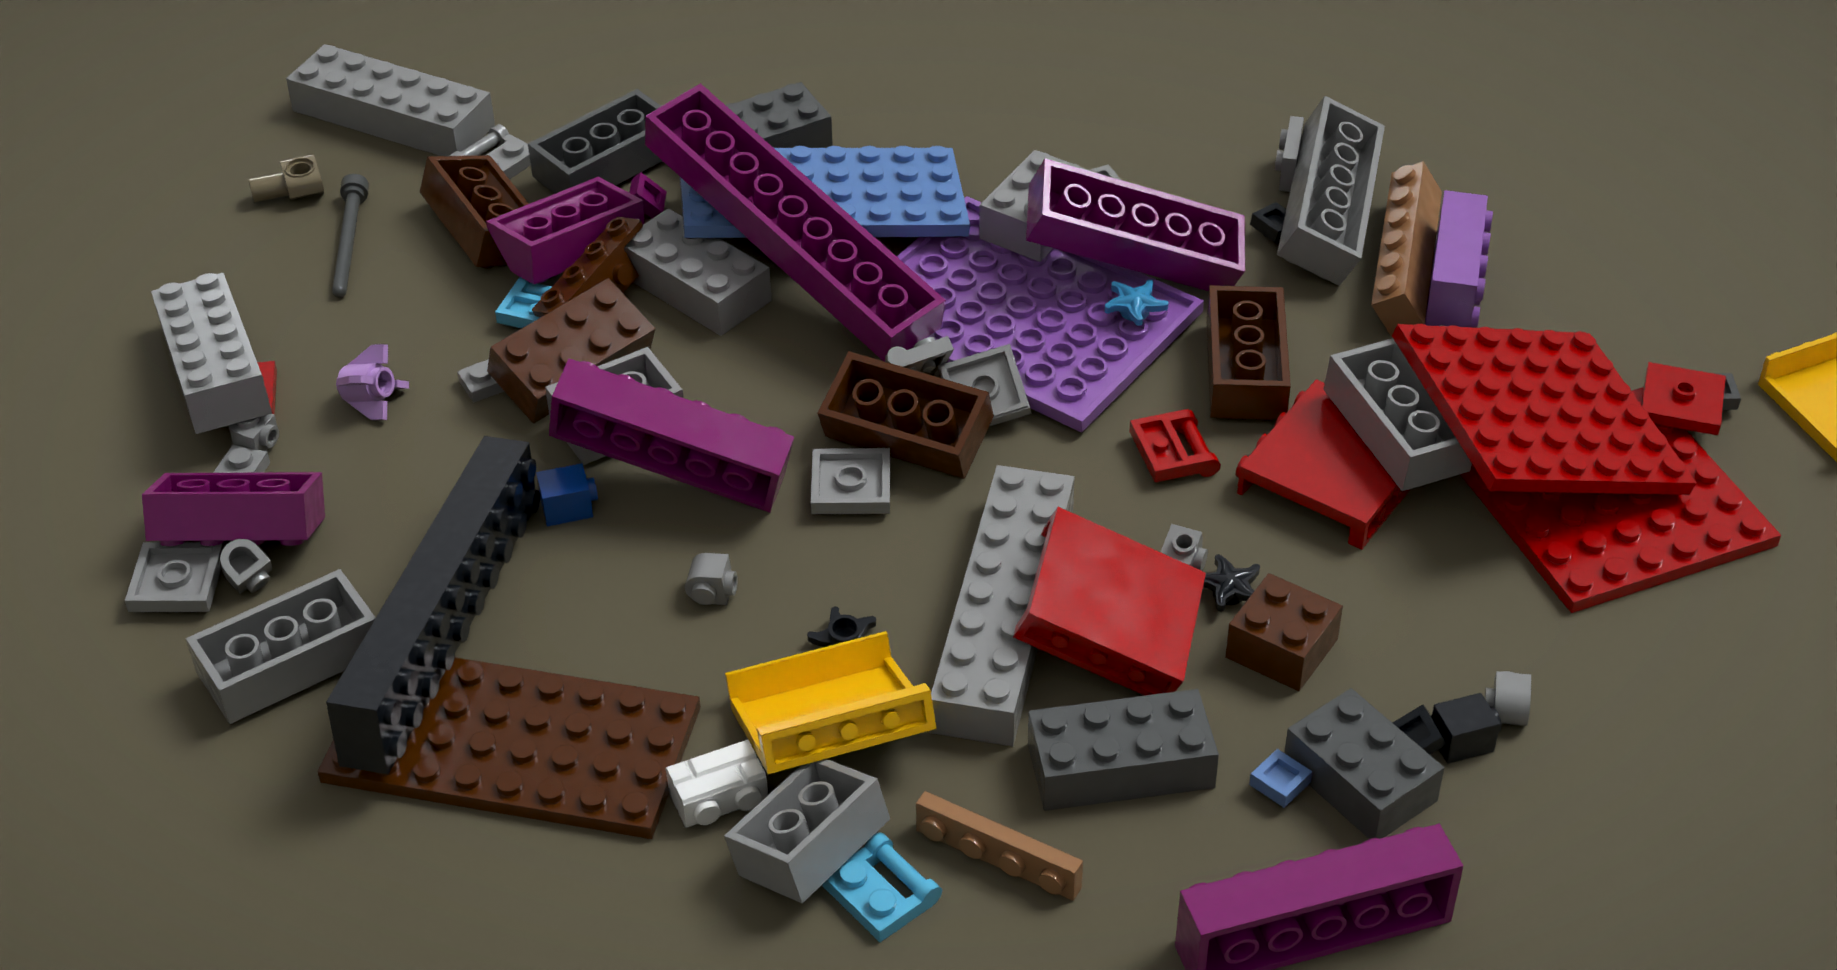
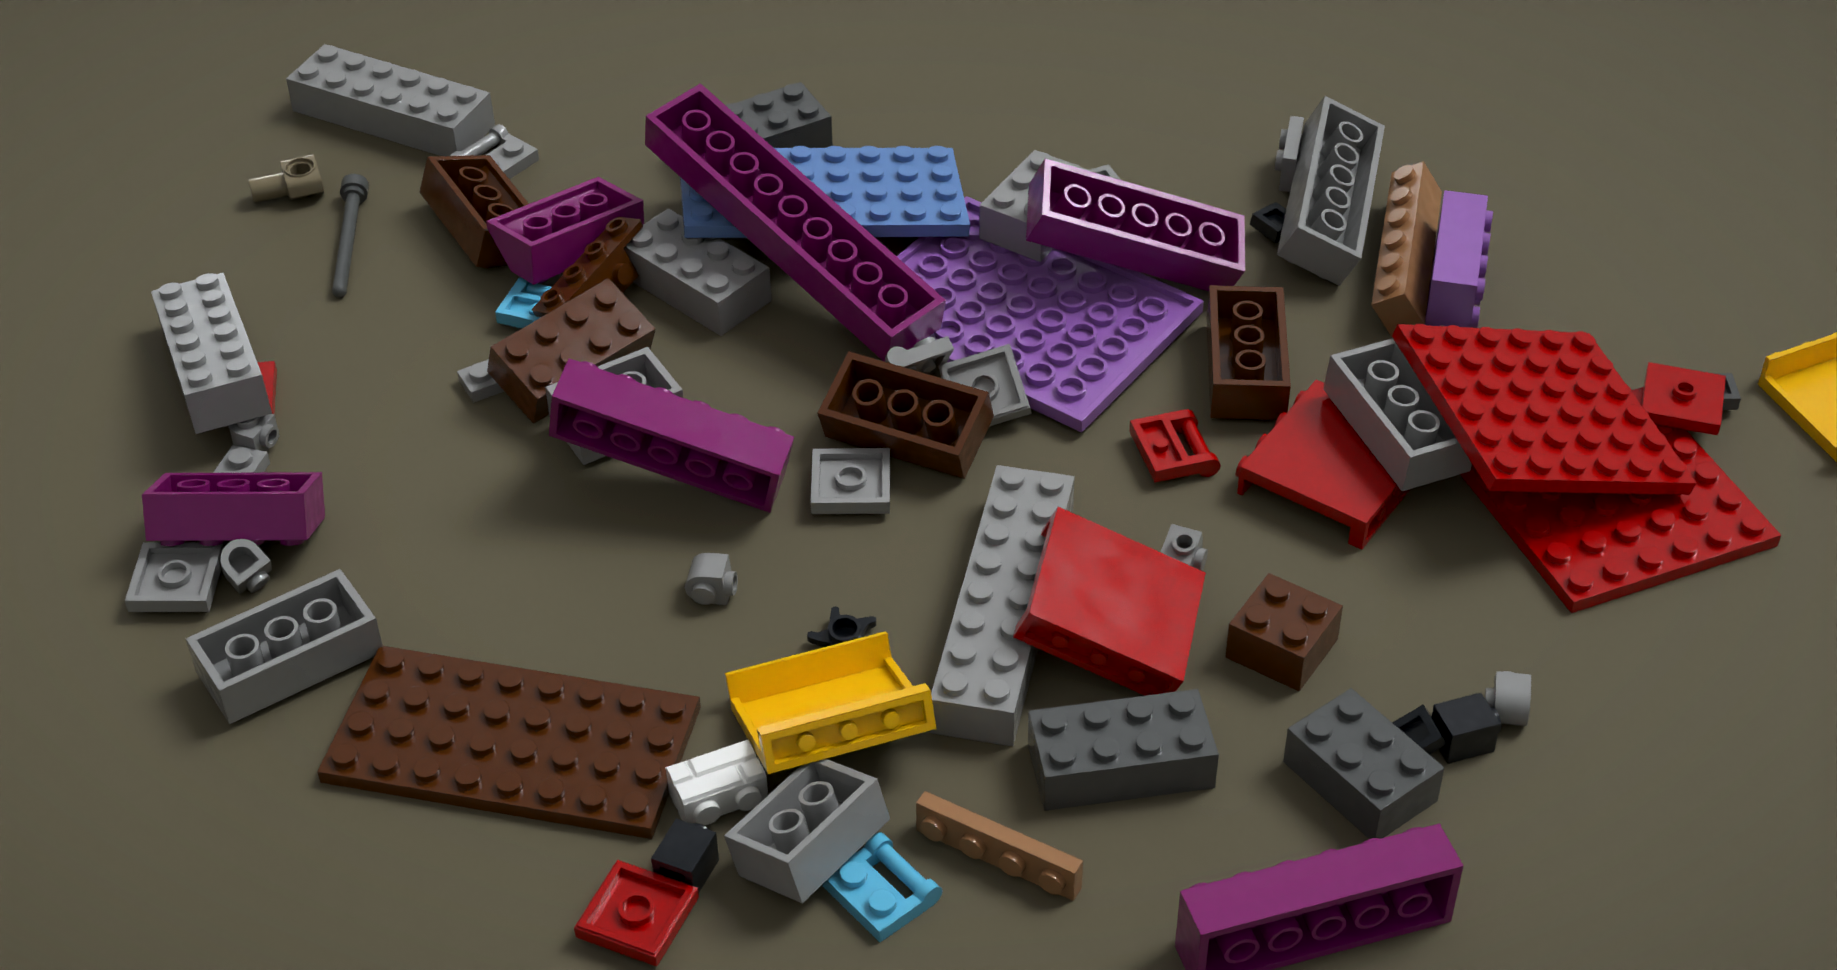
black brick [326,436,540,774] -> none
lavender brick [336,344,409,420] -> none
dark grey brick [528,89,662,194] -> none
blue brick [536,463,598,527] -> none
magenta plate [629,172,667,219] -> none
dark azure animal [1104,280,1168,326] -> none
black animal [1203,554,1260,612] -> none
medium blue plate [1249,749,1312,808] -> none
none -> red plate [574,859,699,967]
none -> black brick [651,819,719,893]

